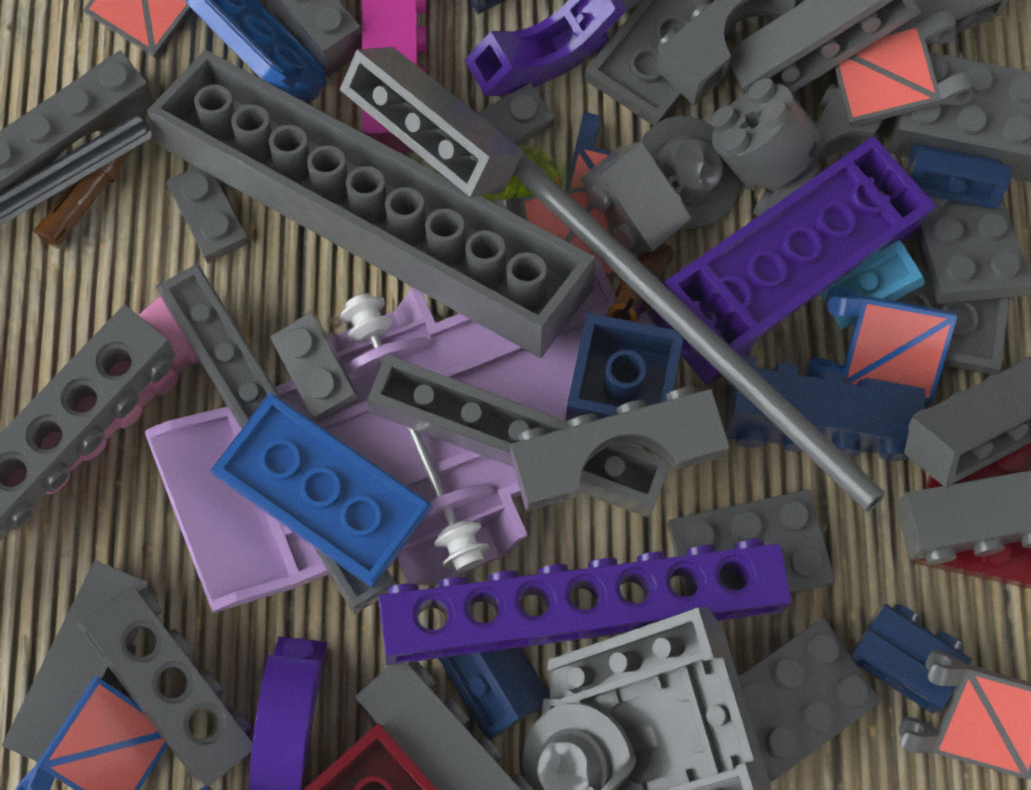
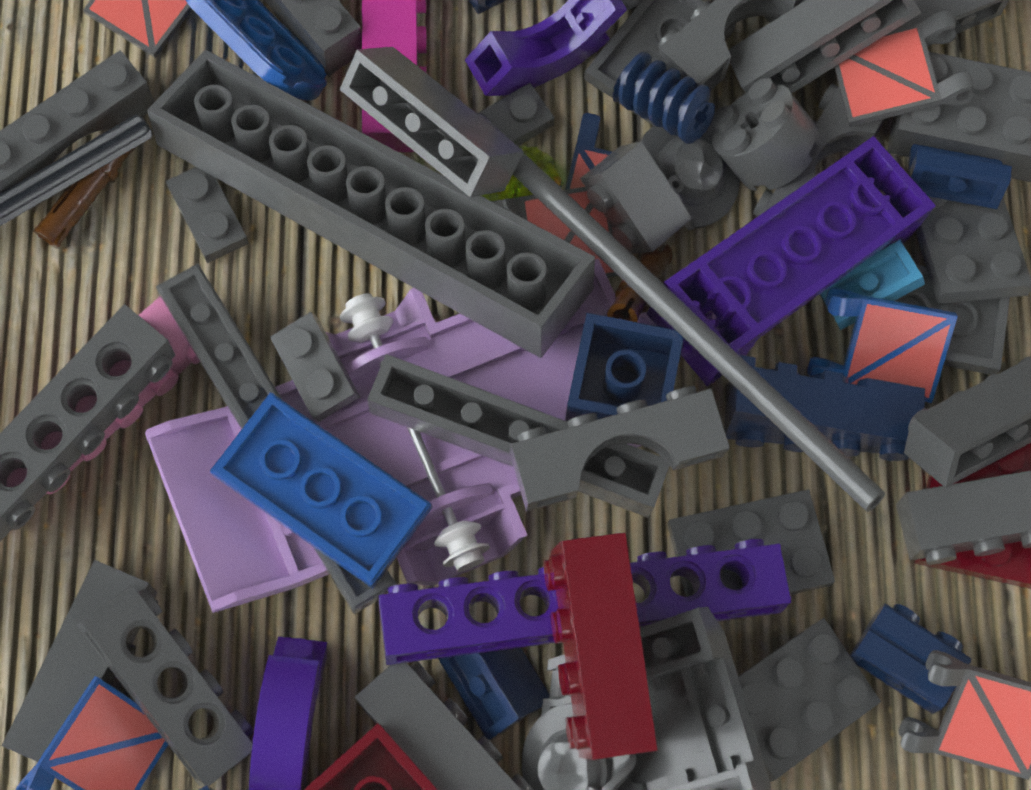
none -> dark red brick [544,533,658,760]
none -> dark blue piece [612,52,715,144]

